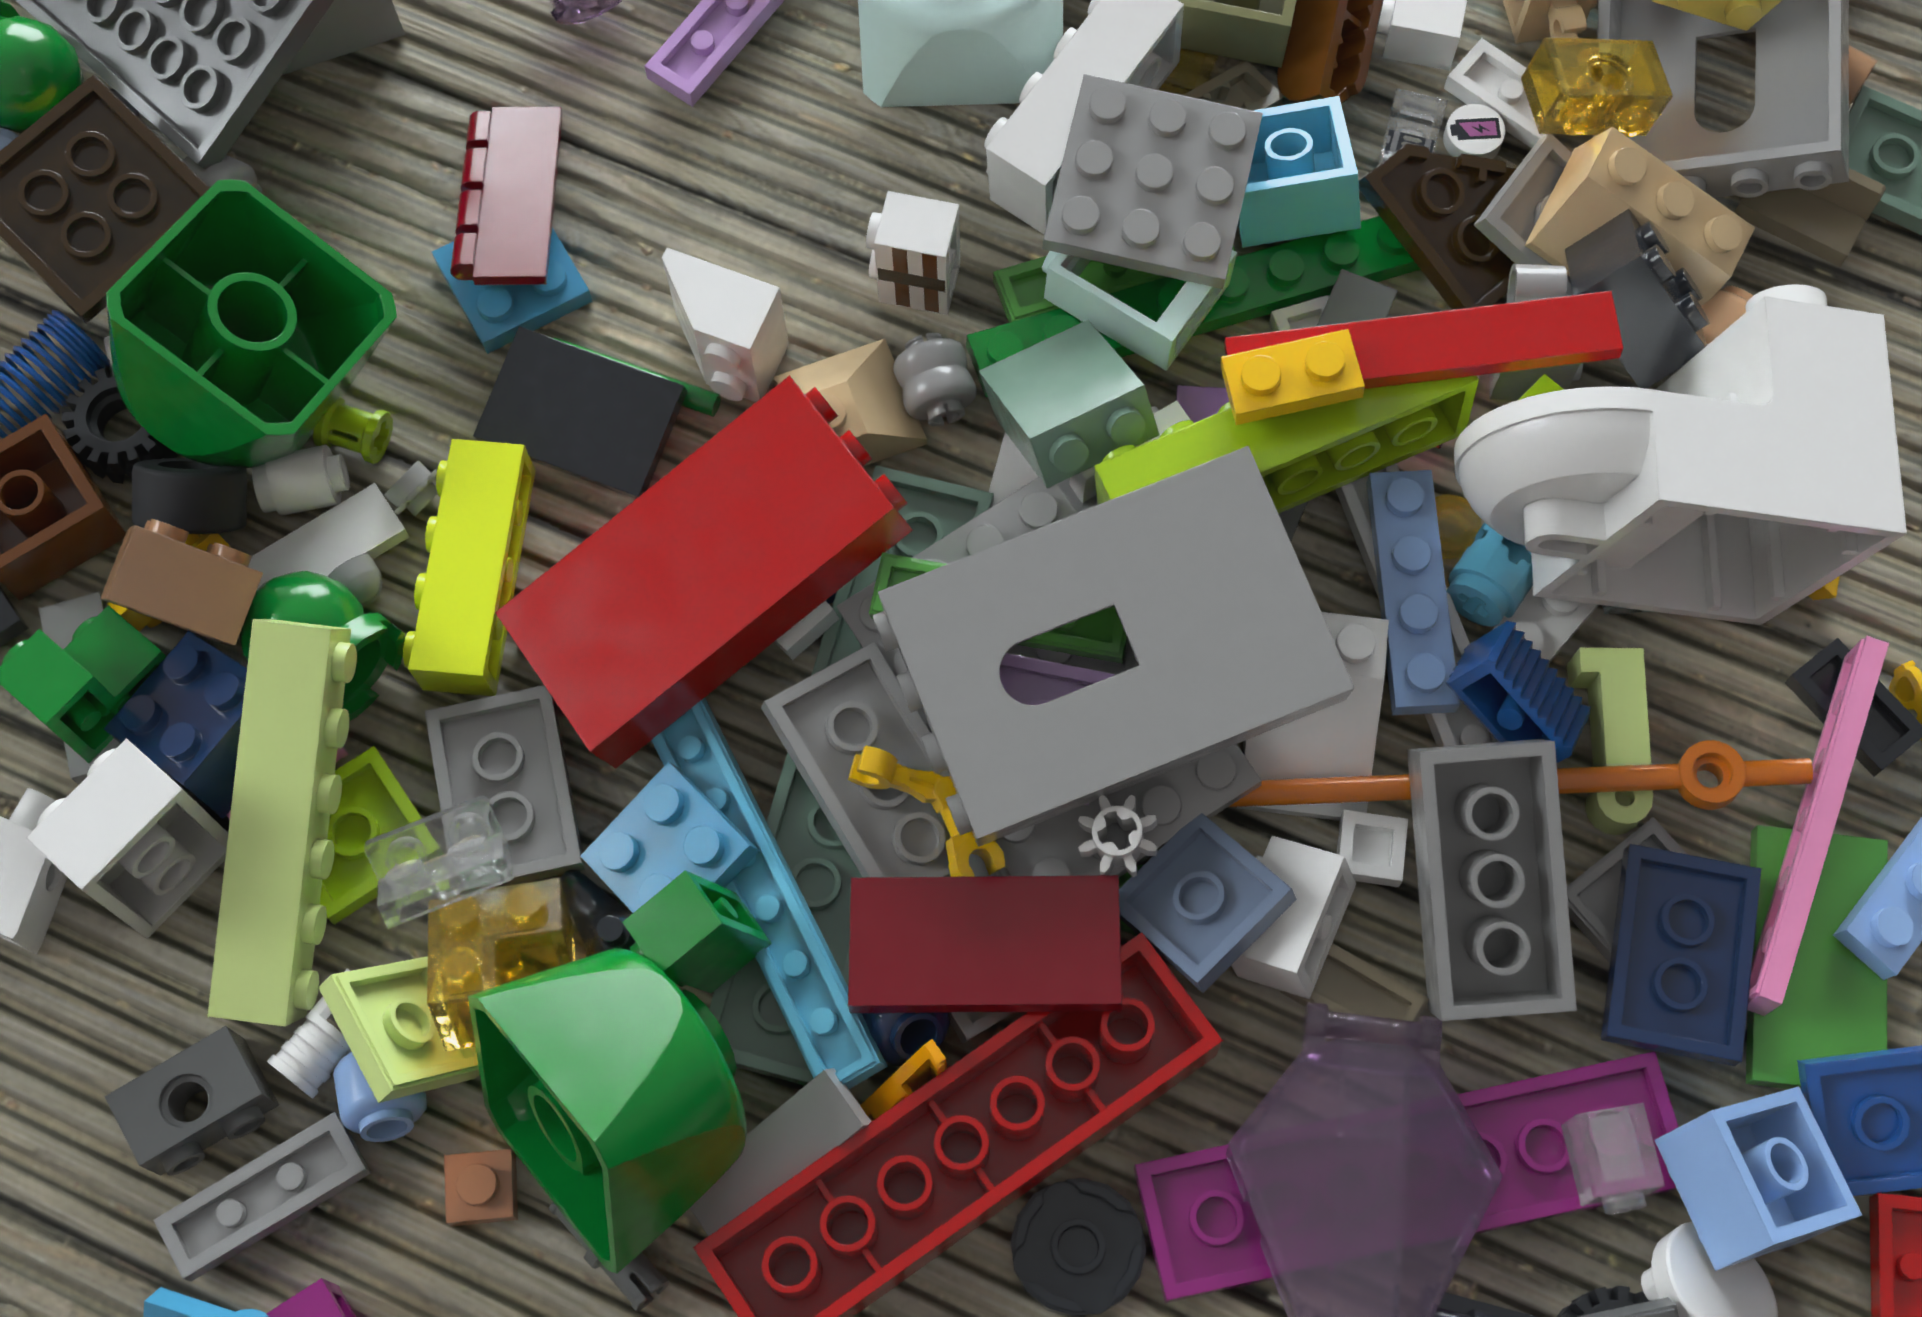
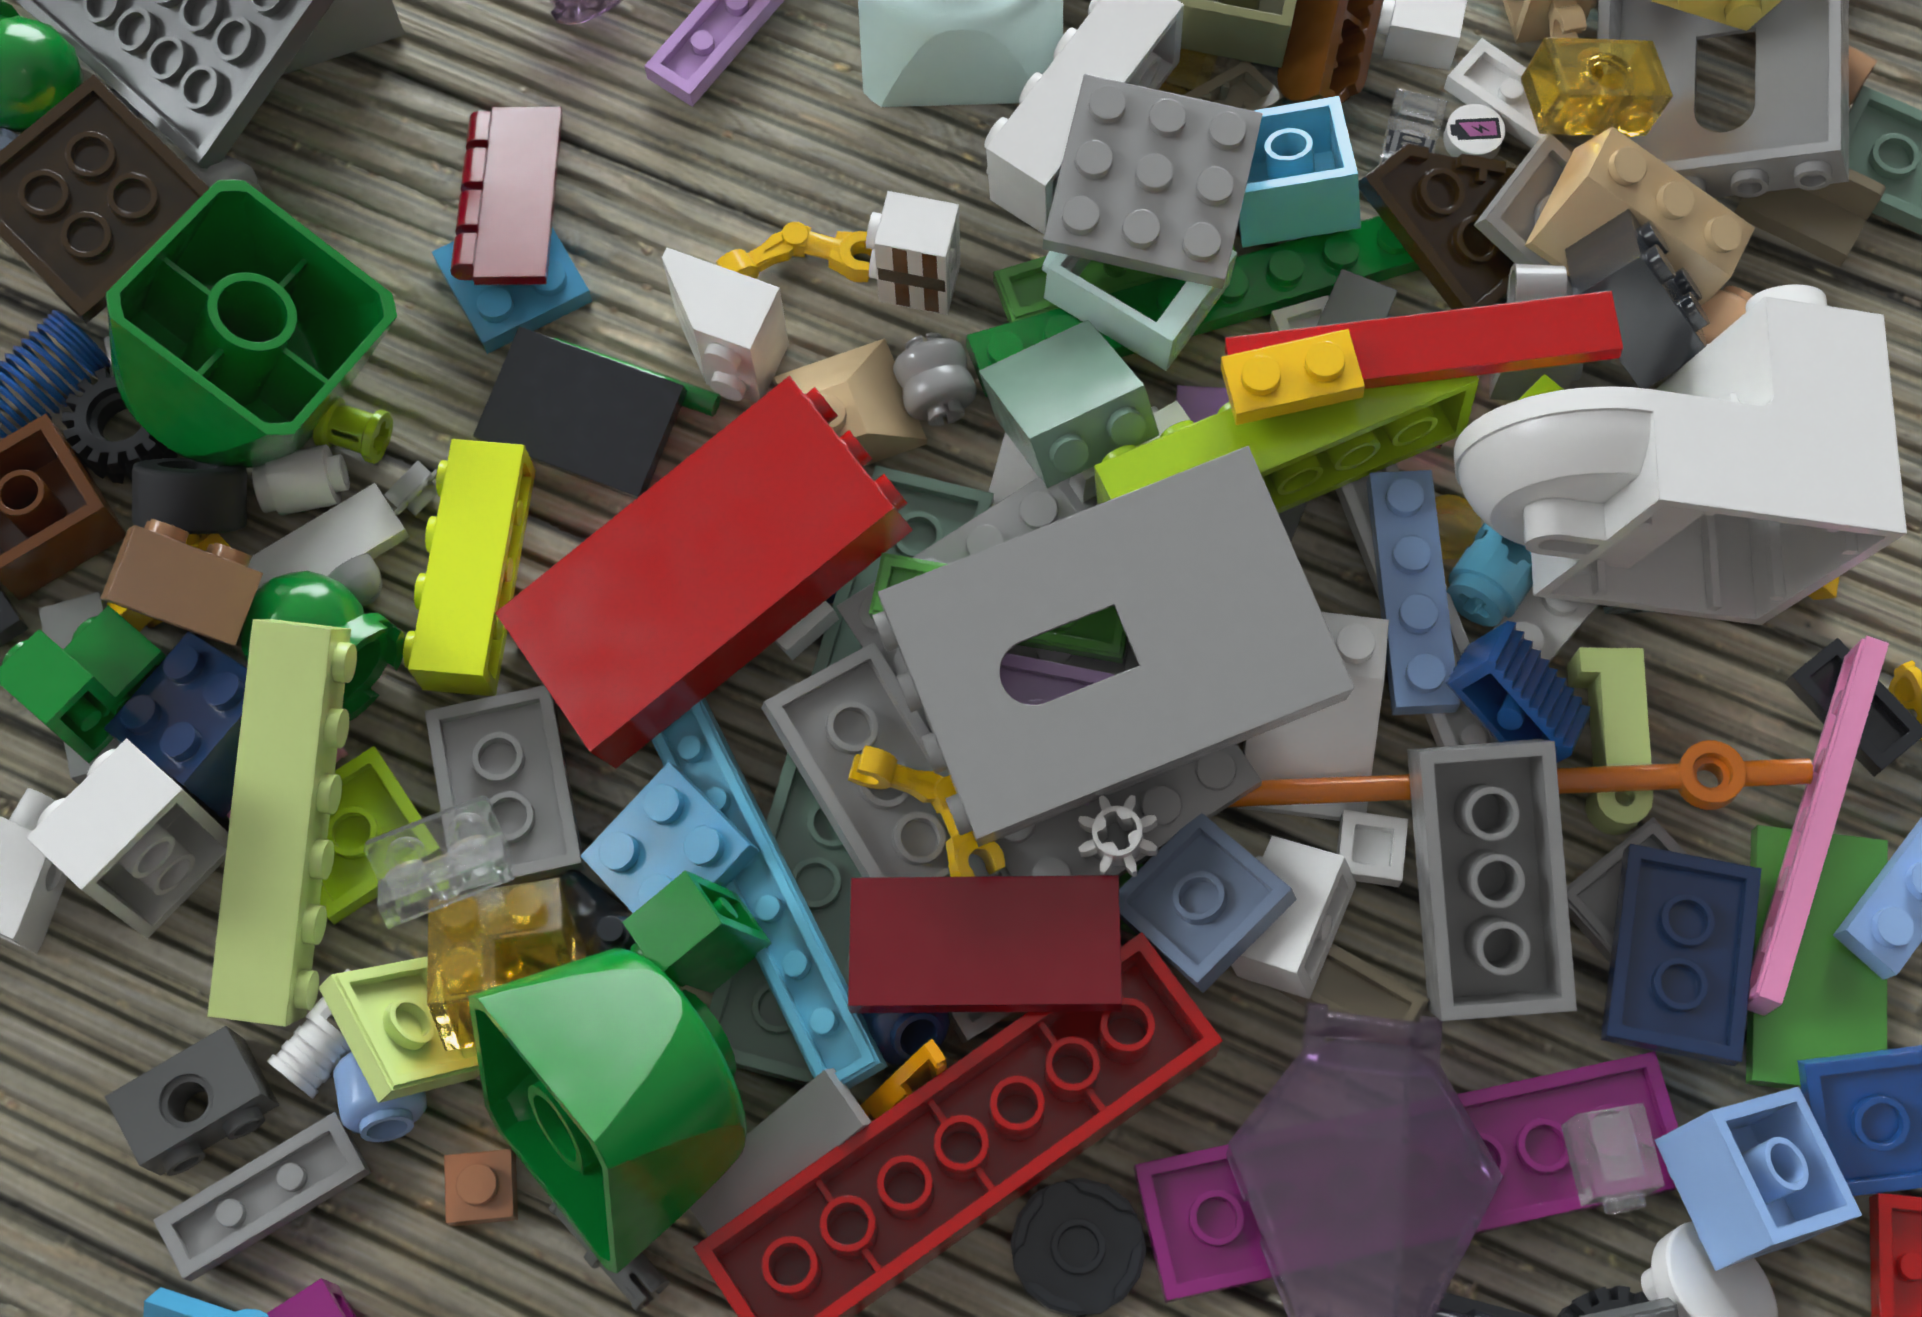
none -> yellow piece [716,222,873,282]

